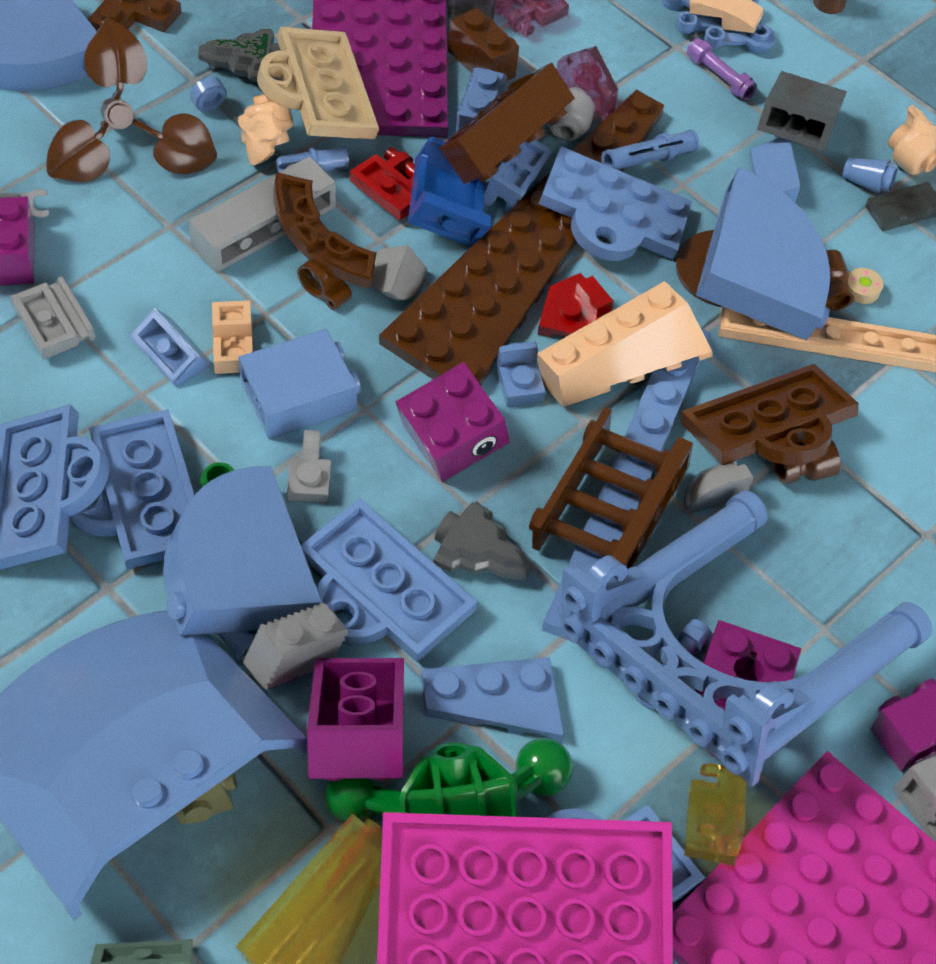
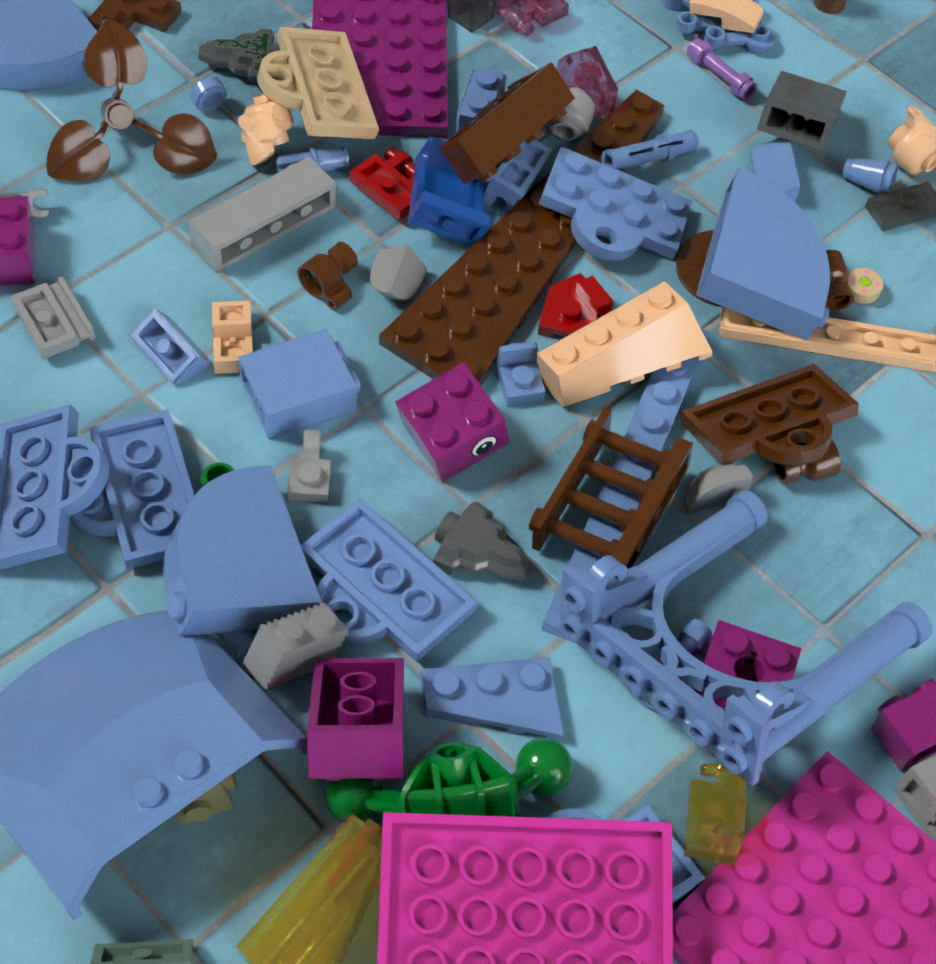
reddish brown tile [273,172,377,289] -> none
reddish brown brick [448,7,519,82] -> none

